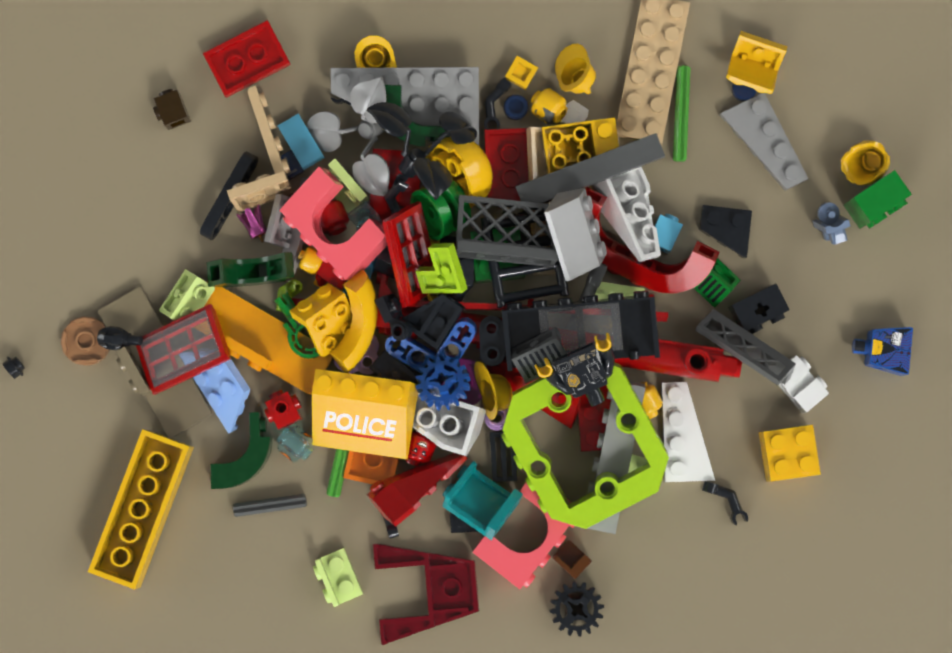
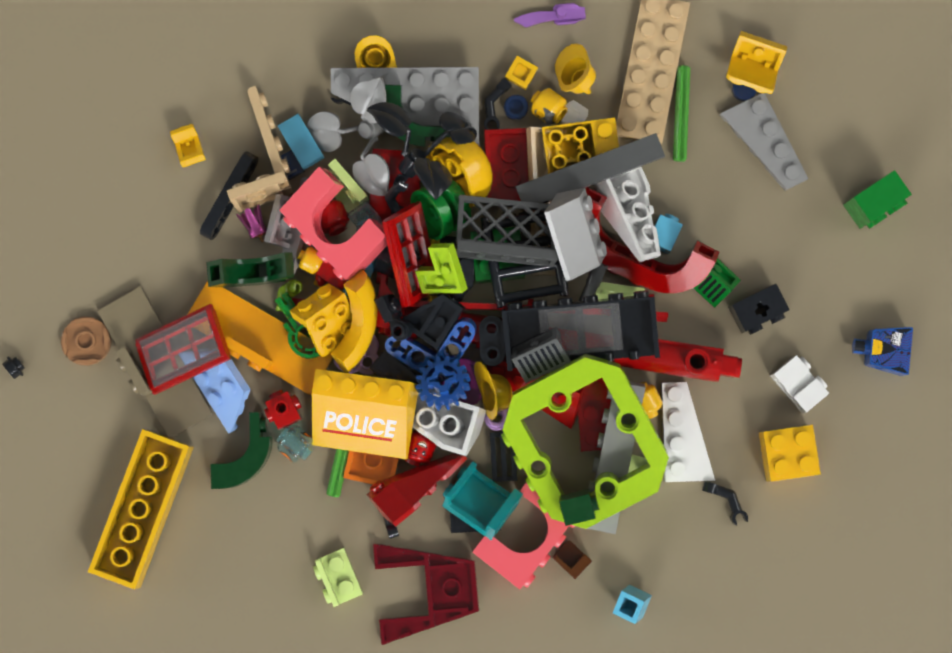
black piece [97,326,143,350] -> none
dark brown brick [153,89,191,130] -> none
yellowish green bracket [159,269,215,321] -> none
red plate [203,20,291,98] -> none
dark grey axle [233,494,307,517] -> none
torso [534,333,615,407] -> none
black gear [550,581,604,637] -> none
dark grey fence [696,309,796,385] -> none
black wing [699,205,752,258] -> none
sand blue hips [813,202,851,245] -> none
yellow hair [841,140,890,186] -> none
none -> yellow bracket [170,124,206,168]
none -> medium lavender piece [514,3,586,28]
none -> dark green brick [559,489,599,526]
none -> medium azure brick [613,585,652,624]

